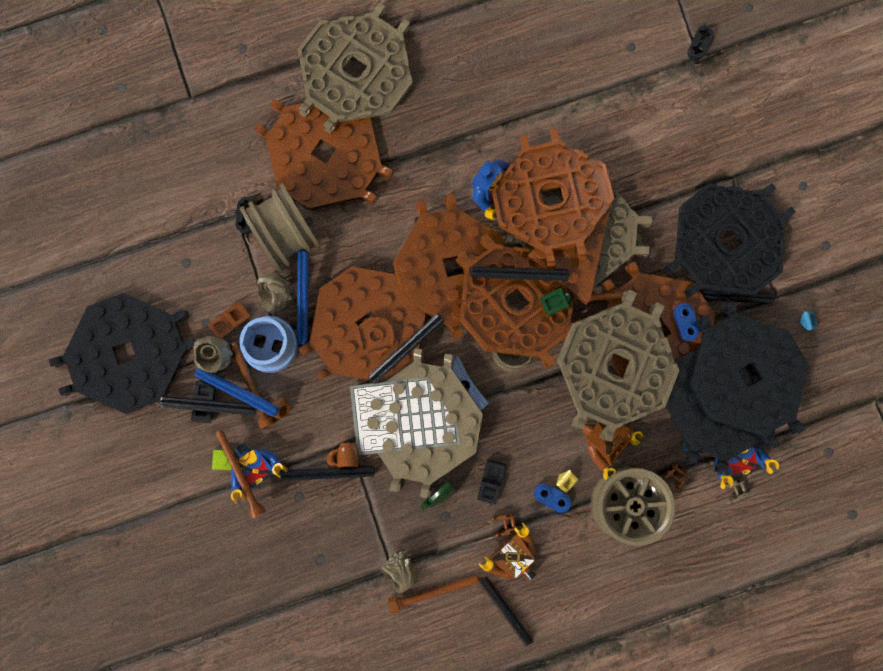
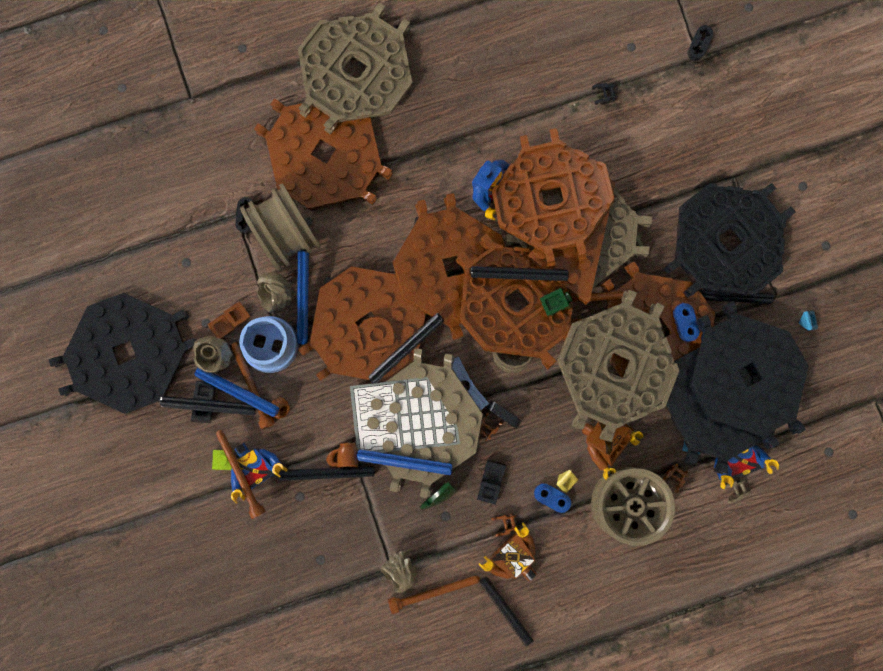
none -> blue axle [357,449,453,475]
none -> dark orange piece [480,412,503,441]
none -> black beam [486,400,522,429]
none -> black piece [592,83,618,105]

